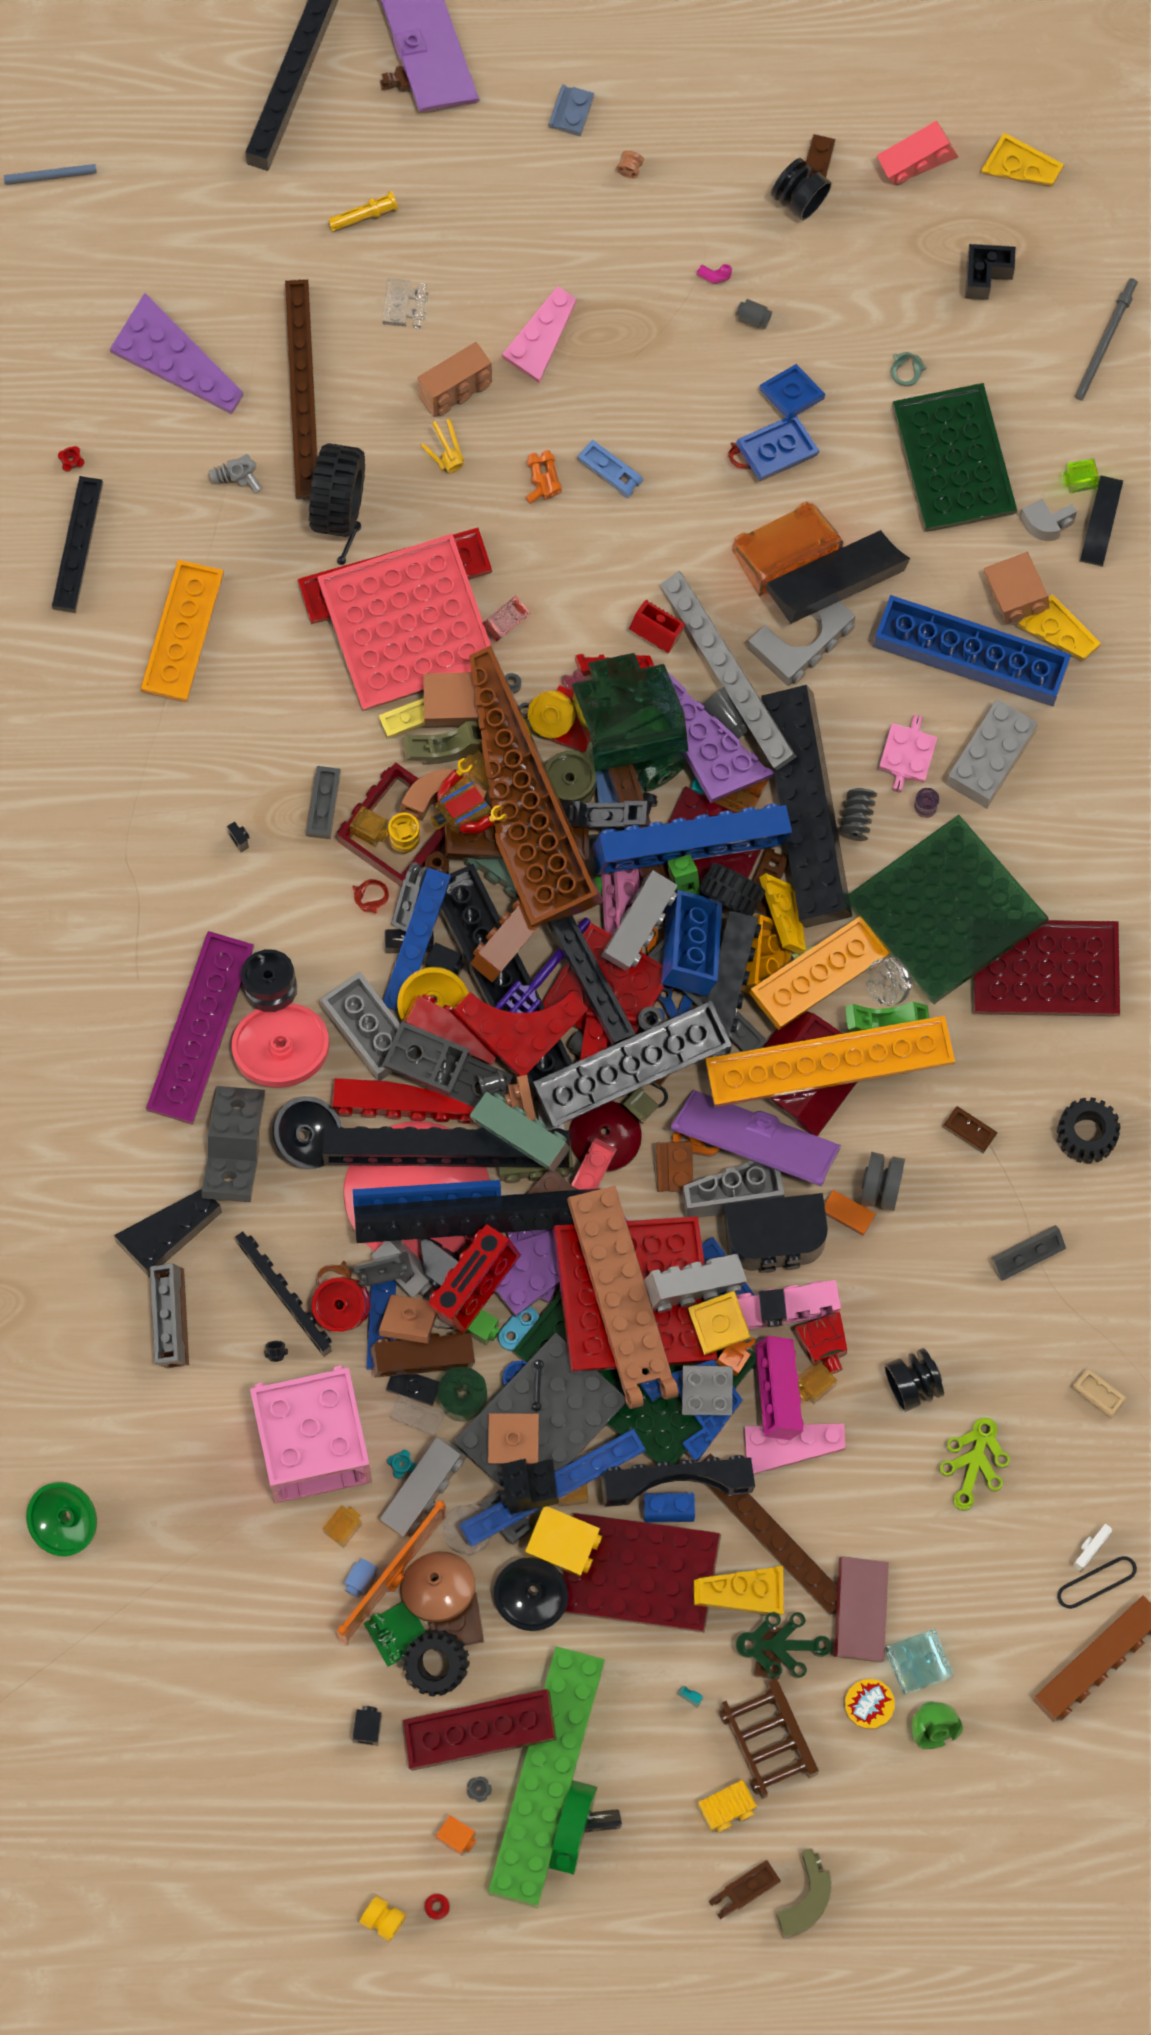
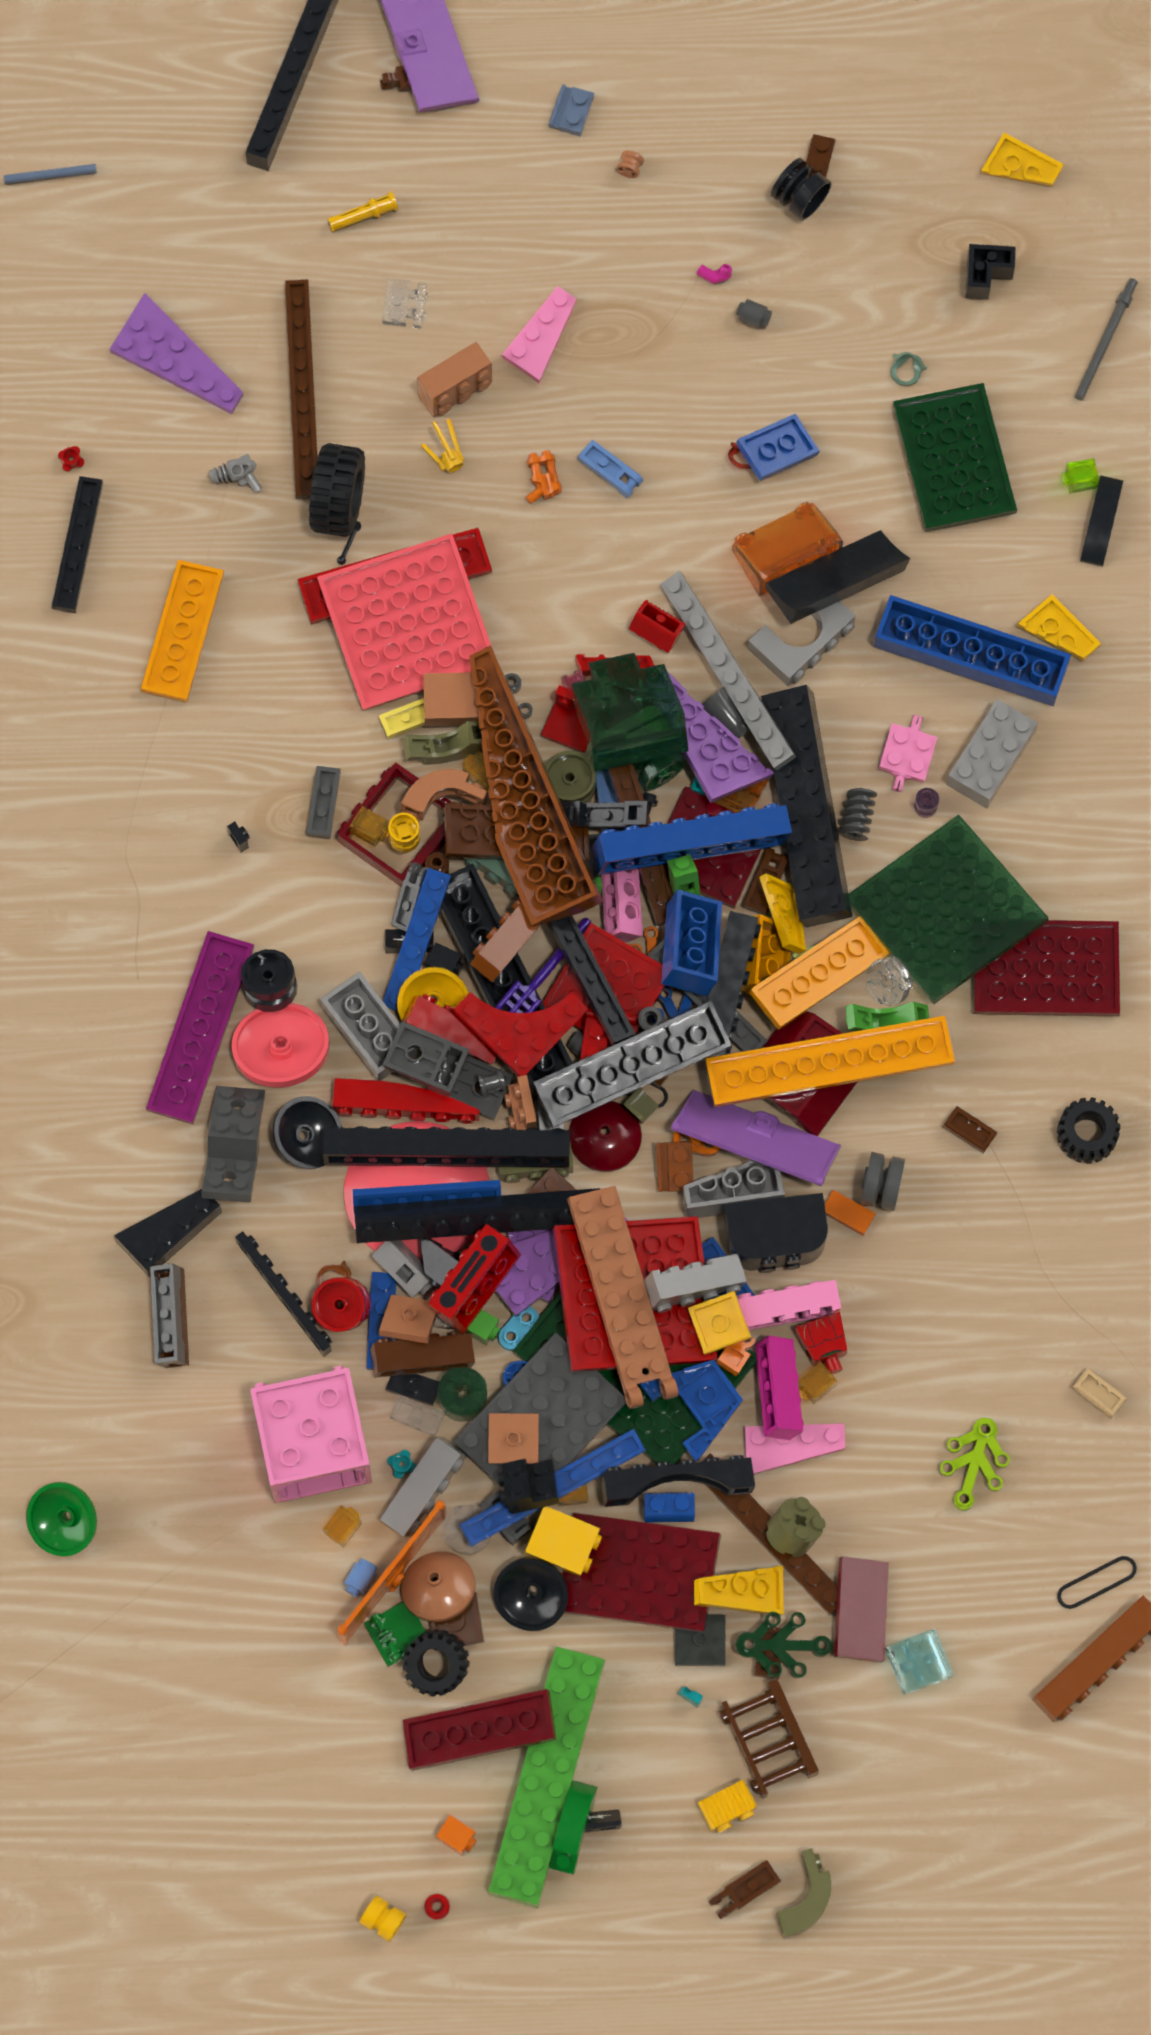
black plate [264,1341,288,1362] -> none
clear red piece [352,879,389,914] -> none
black brick [352,1706,382,1746] -> none
dark grey hinge [354,1251,414,1287] -> none
torso [431,758,507,834] -> none
dark grey plate [467,1777,492,1802] -> none
sand green brick [470,1092,570,1173] -> none
clear red tile [482,595,531,641] -> none
yellow tile [527,690,576,739] -> none
black hinge [532,1360,544,1412] -> none
coral brick [571,1138,617,1190] -> none
light grey wedge [601,870,678,971] -> none
light grey hinge [682,1365,733,1415] -> none
black tyre [699,863,766,916] -> none
blue plate [759,364,825,420] -> none
black brick [759,1289,787,1327] -> none
tile [845,1679,895,1730] -> none
coral wedge [876,120,958,185] -> none
black wheel [884,1348,944,1412] -> none
bright green cylinder [911,1701,963,1749] -> none
nougat brick [984,552,1050,625] -> none
dark grey plate [991,1225,1066,1281] -> none
light grey brick [1020,499,1077,541] -> none
white plate [1073,1524,1112,1572] -> none
none -> pearl dark grey plate [675,1615,725,1666]
none -> olive brick [766,1497,826,1557]

